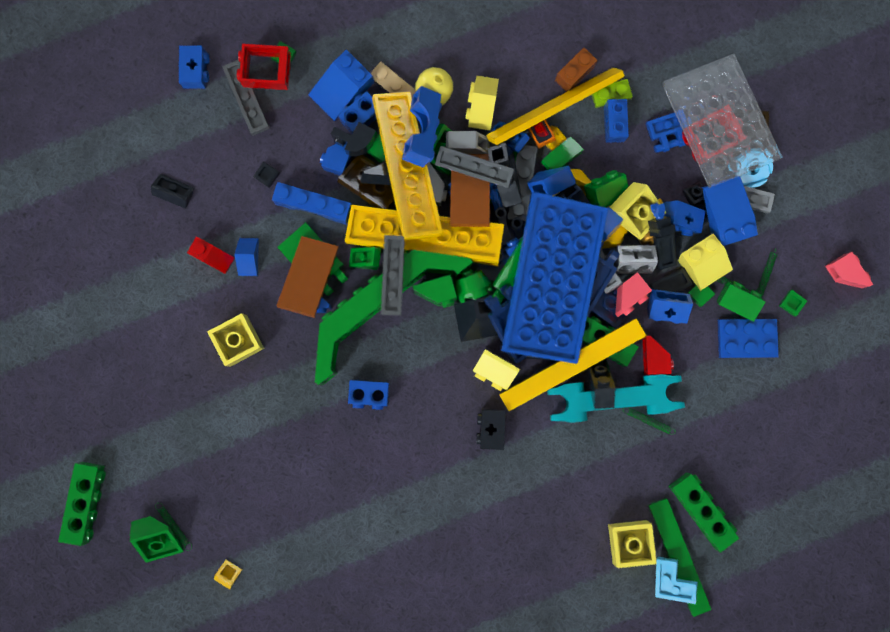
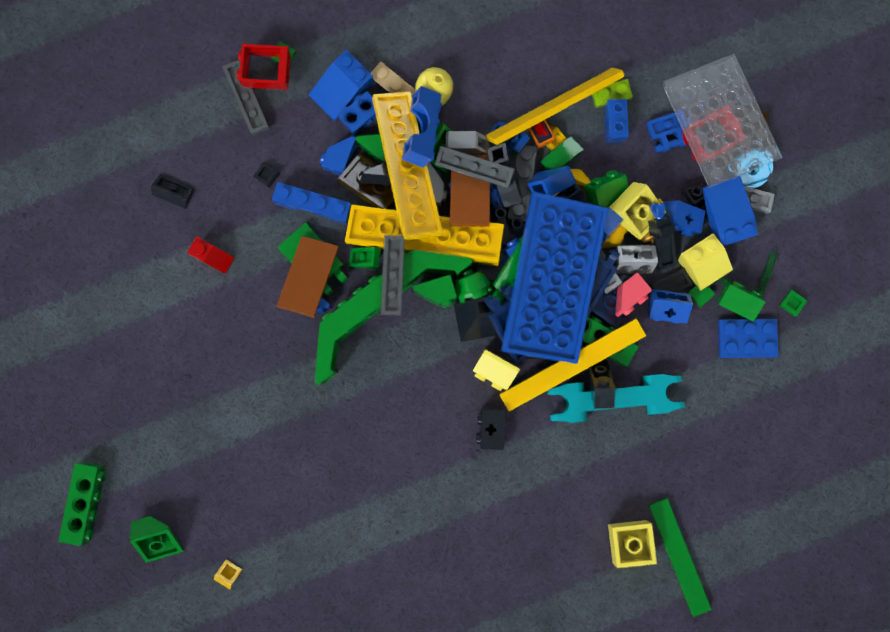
green piece [155,503,192,551] -> none
blue brick [179,46,210,89] -> none
light yellow brick [207,313,264,367] -> none
blue slope [234,238,259,276] -> none
black brick [331,122,377,156] -> none
blue brick [348,380,390,410] -> none
light yellow brick [466,76,499,130] -> none
dark orange brick [555,48,597,92] -> none
green piece [623,407,675,434] -> none
red slope [642,336,674,375] -> none
medium azure plate [655,557,697,604] -> none
green brick [669,472,739,553] -> none
coral slope [825,252,873,288] -> none

